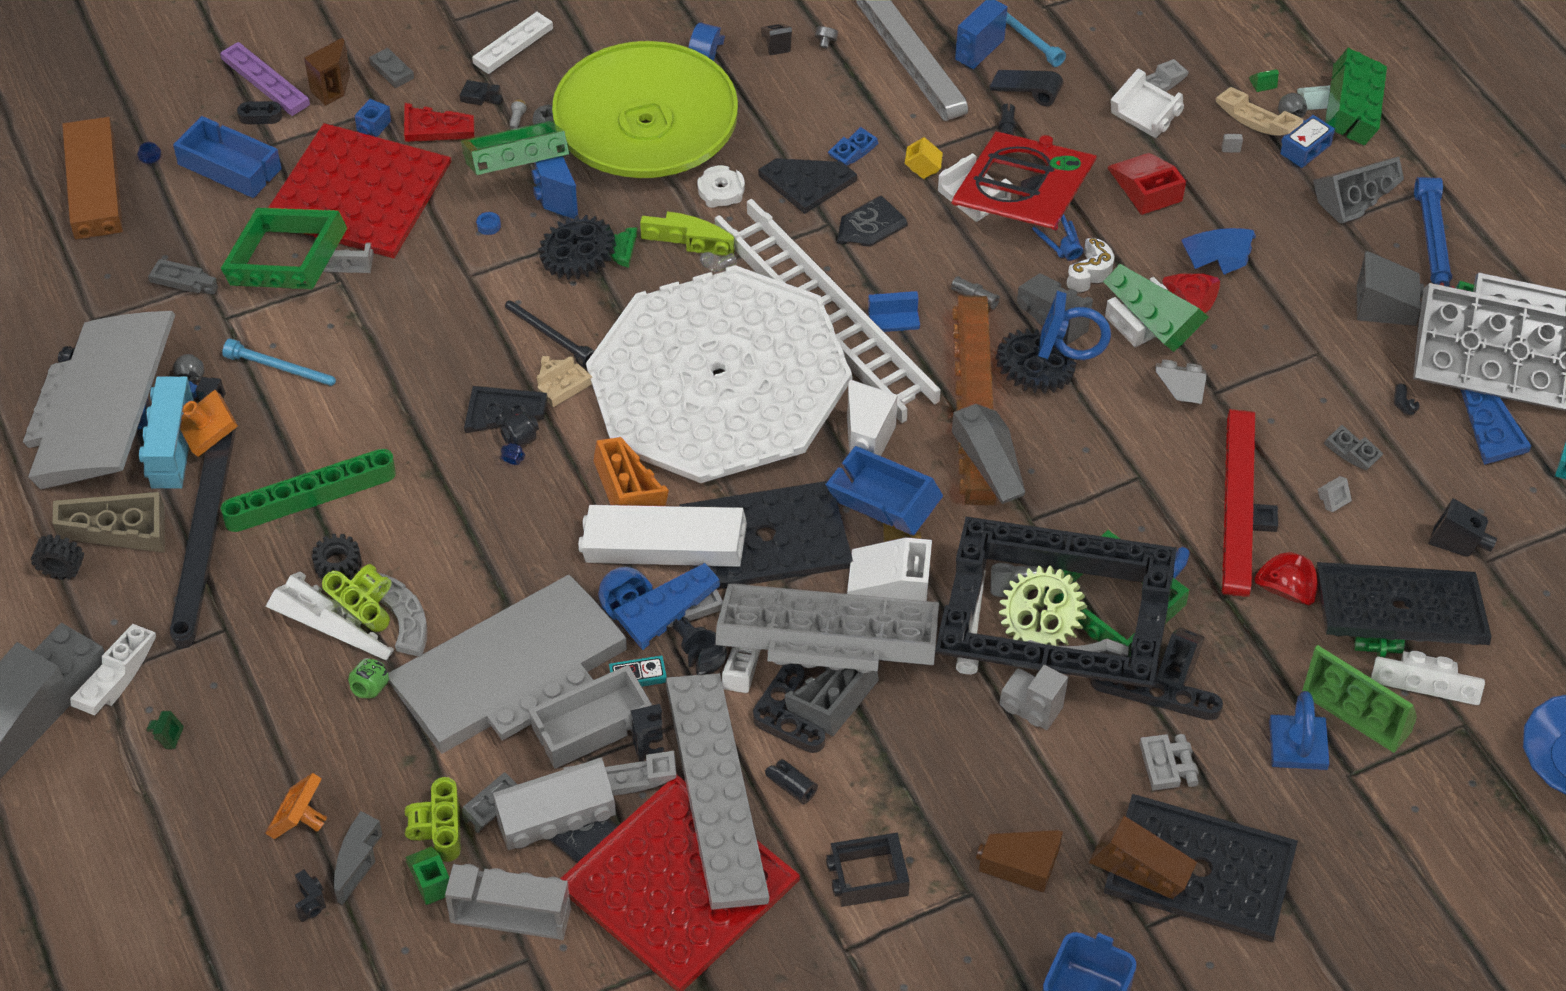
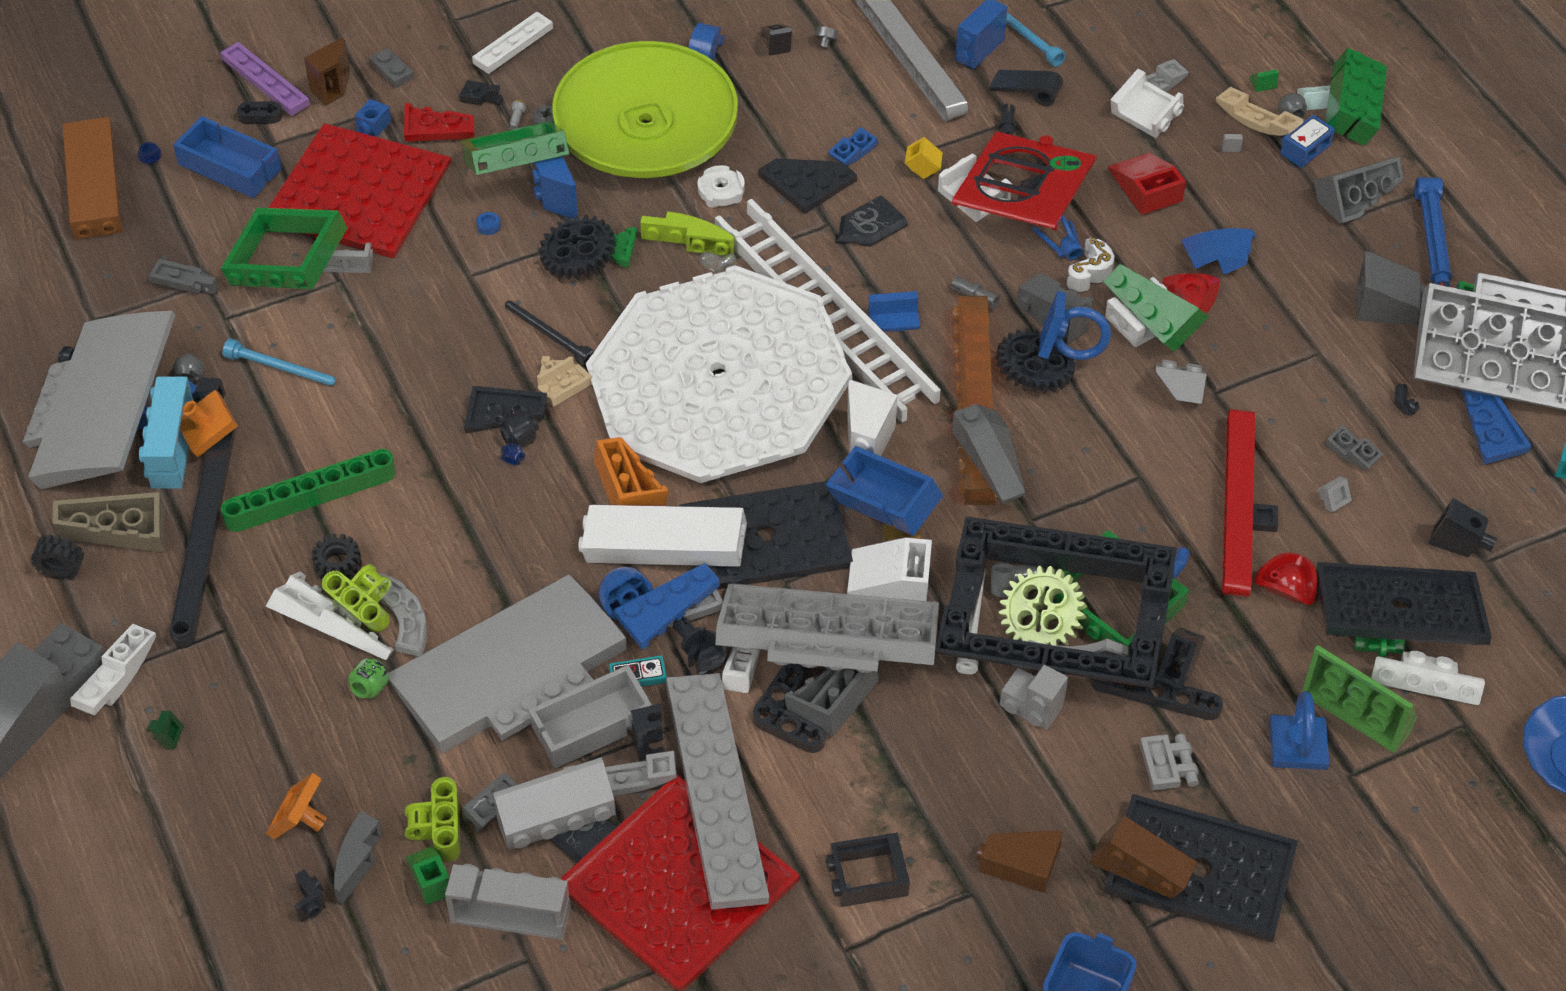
black hinge [764,759,818,805] -> none

